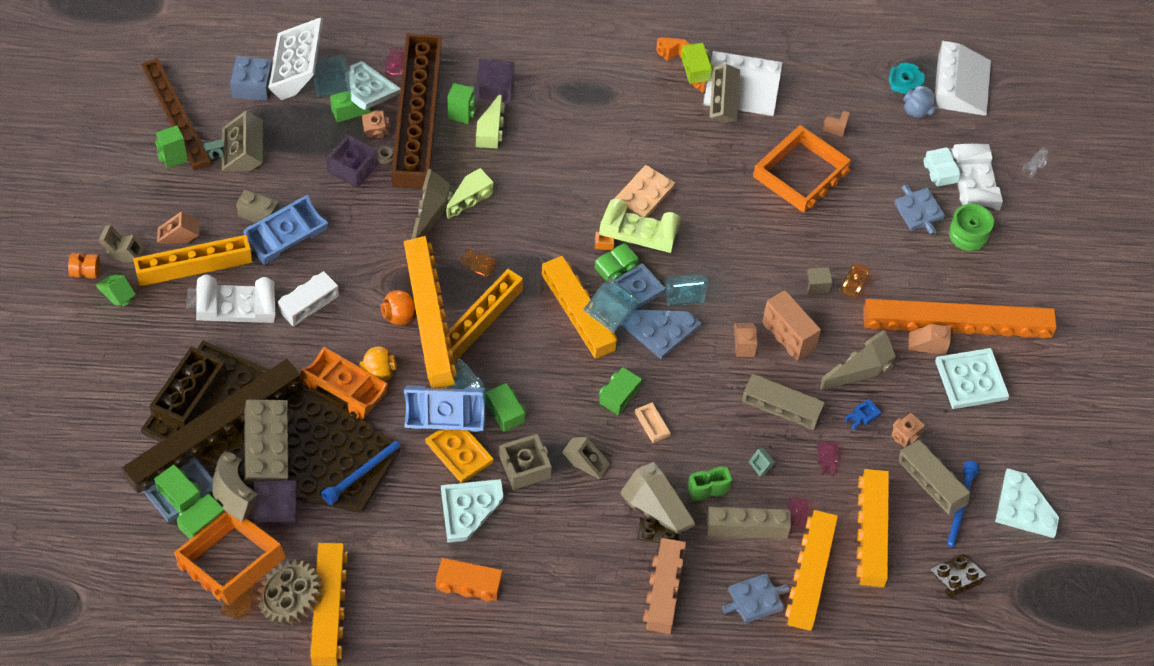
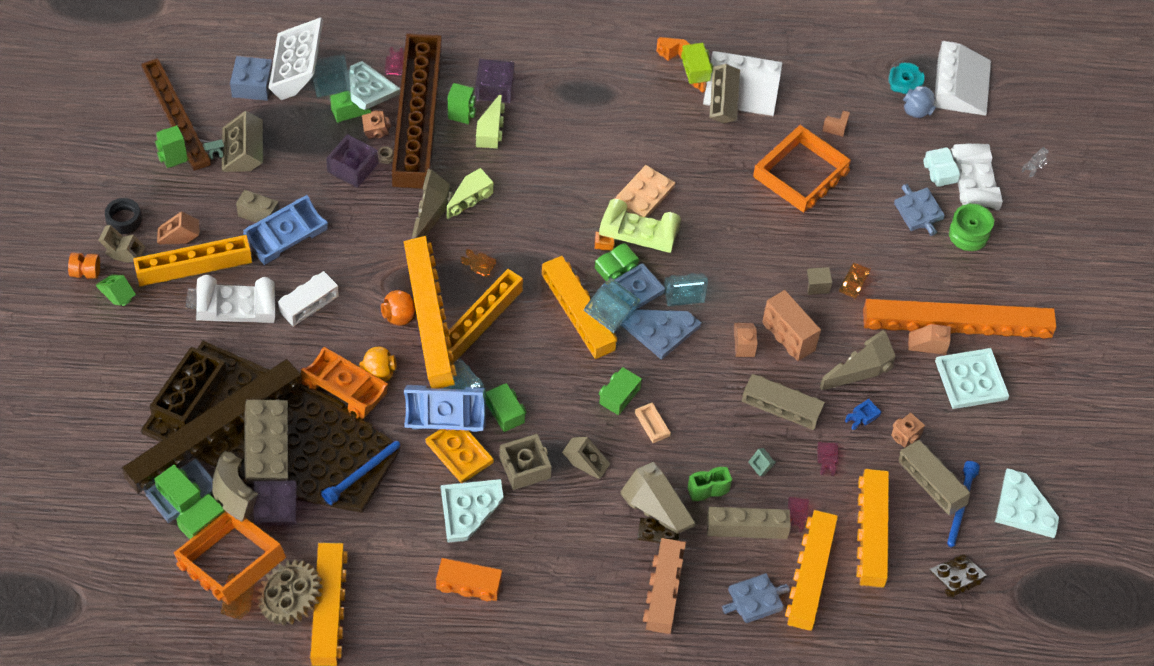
none -> black tyre [105,198,142,234]

